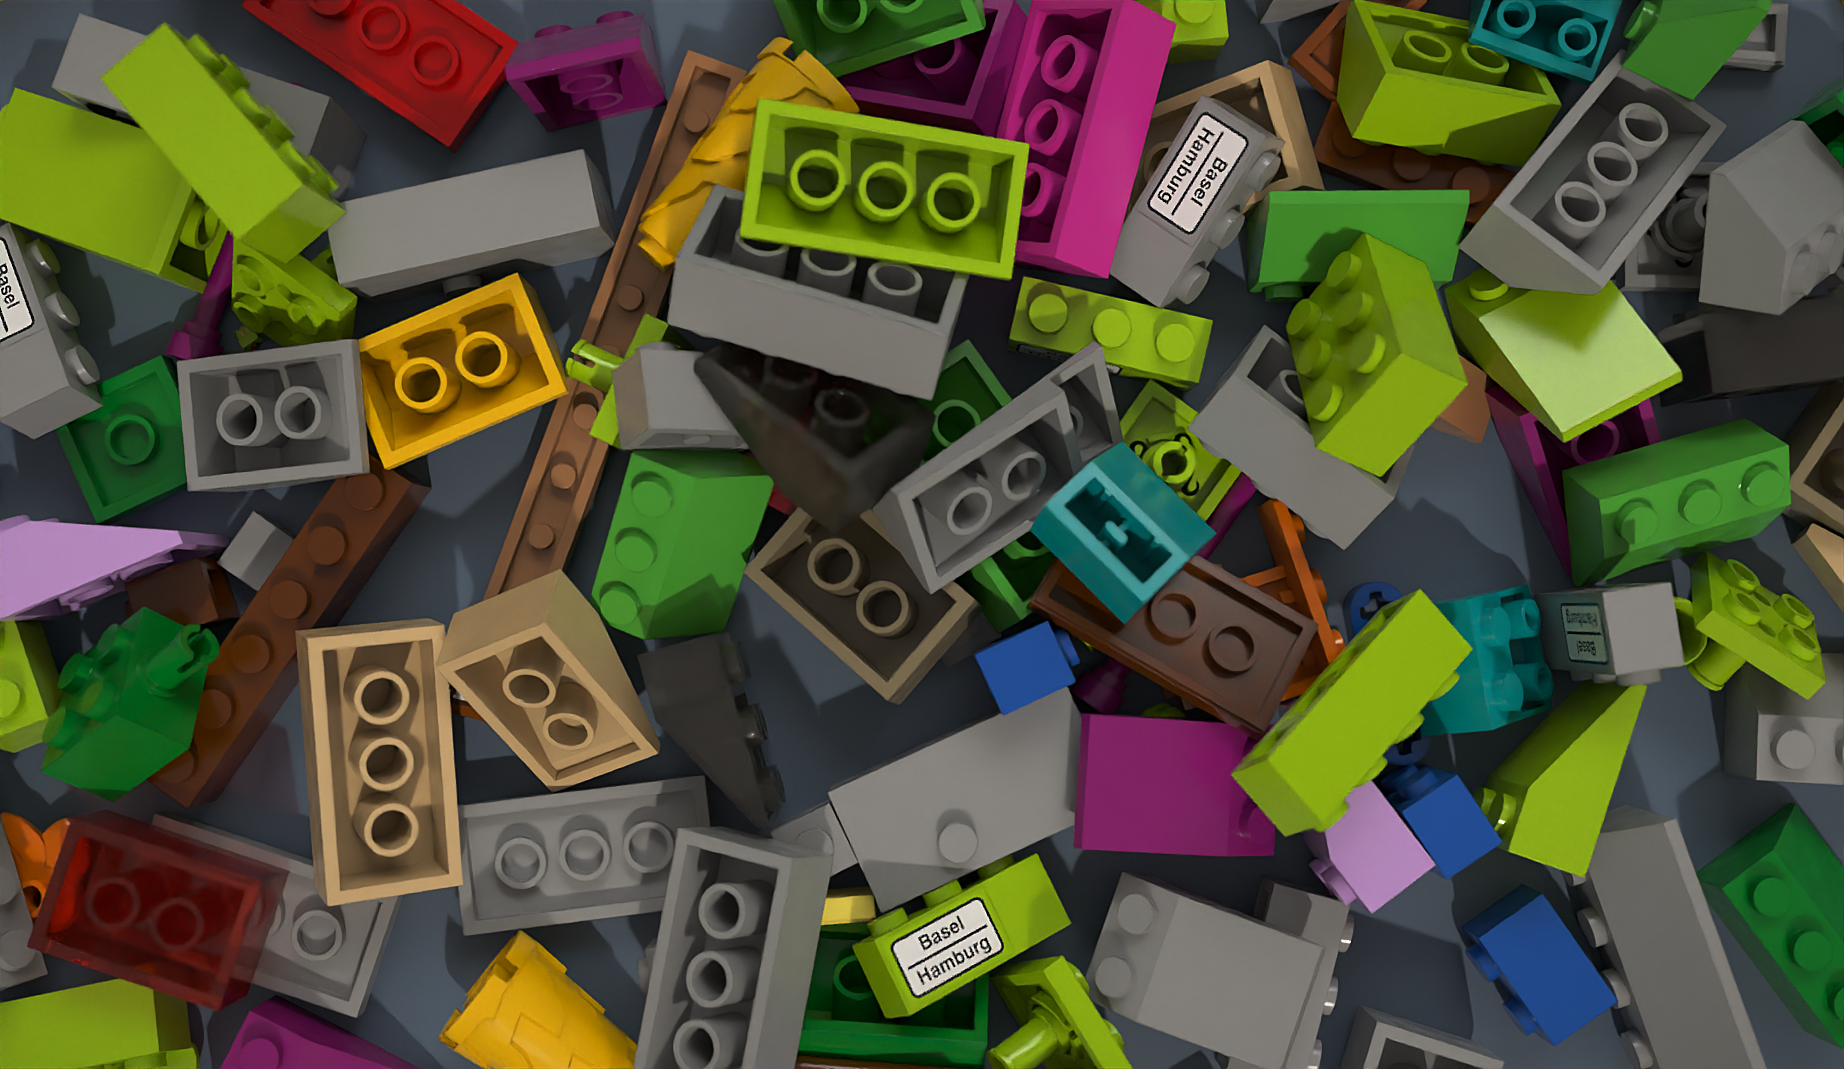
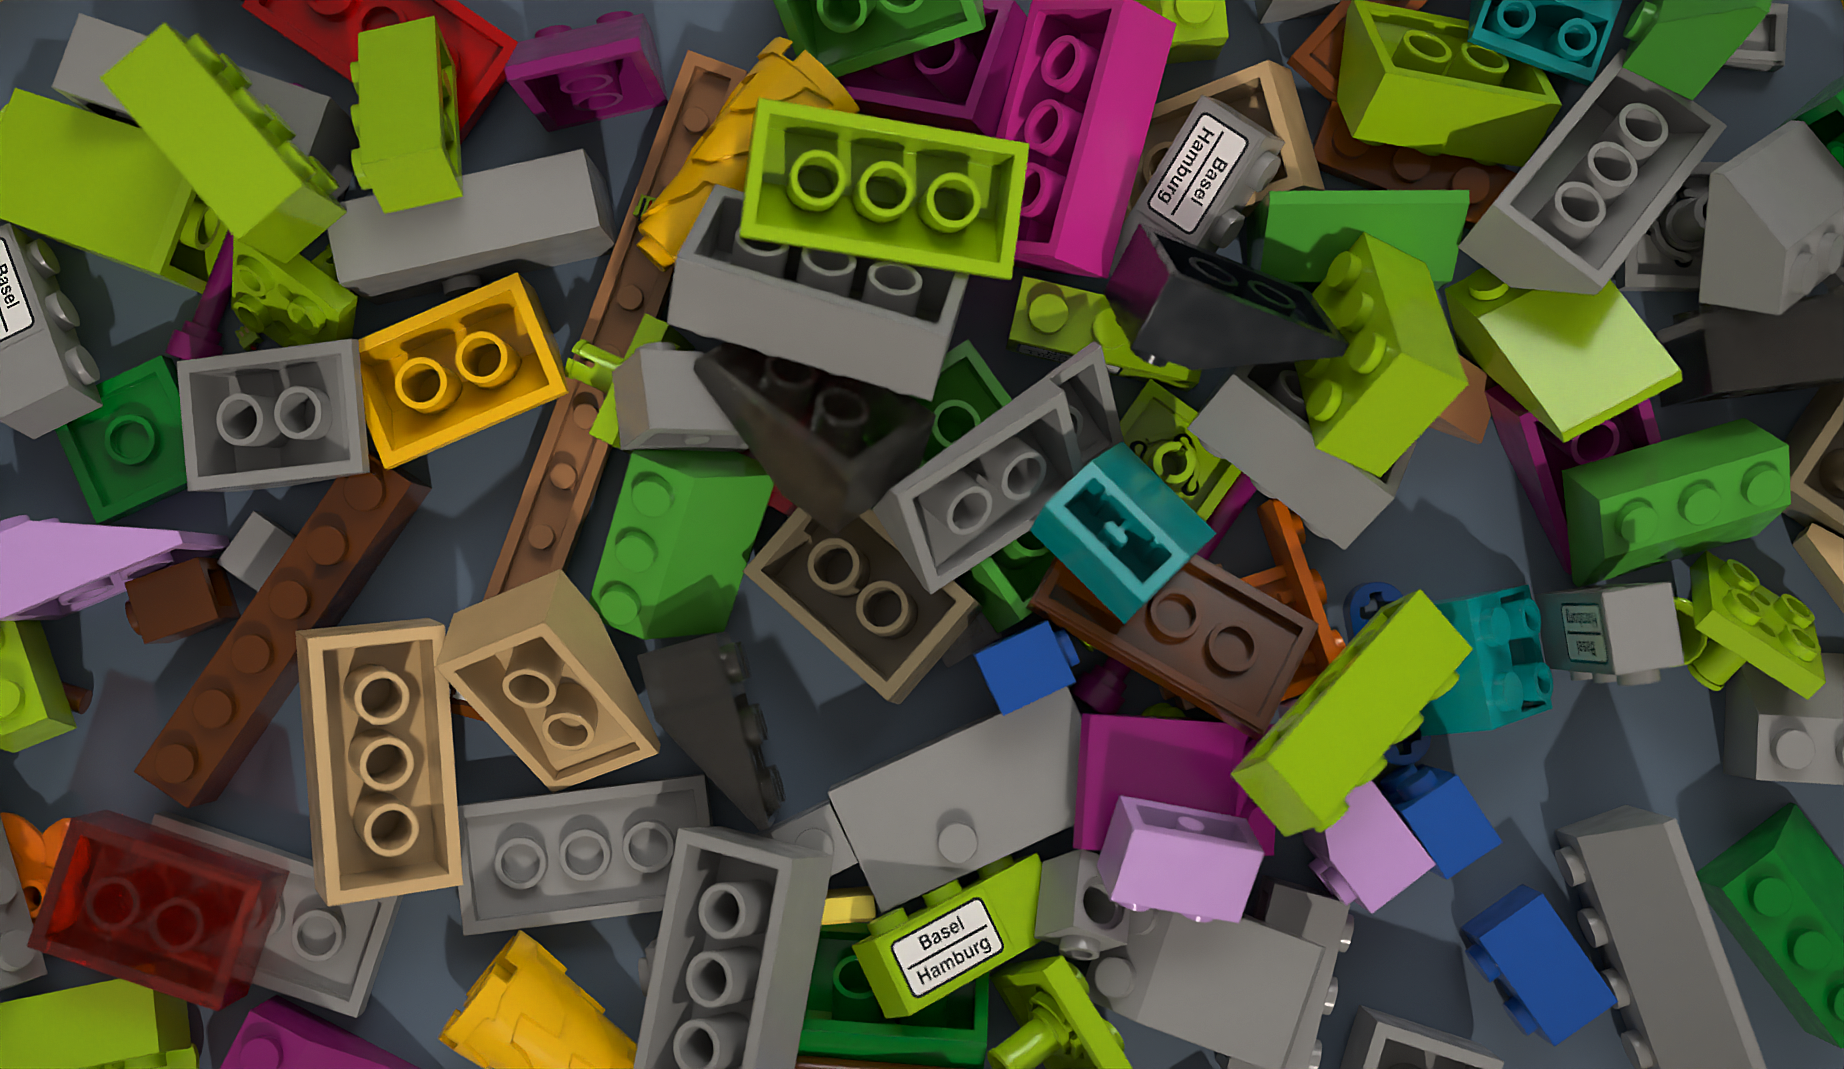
green brick [40,607,219,803] -> none
lime slope [1473,679,1647,878] -> none
none -> lime brick [350,16,463,214]
none -> lime piece [633,194,656,222]
none -> light grey brick [1034,849,1130,960]
none -> lavender brick [1097,795,1264,923]
none -> black slope [1103,223,1349,370]

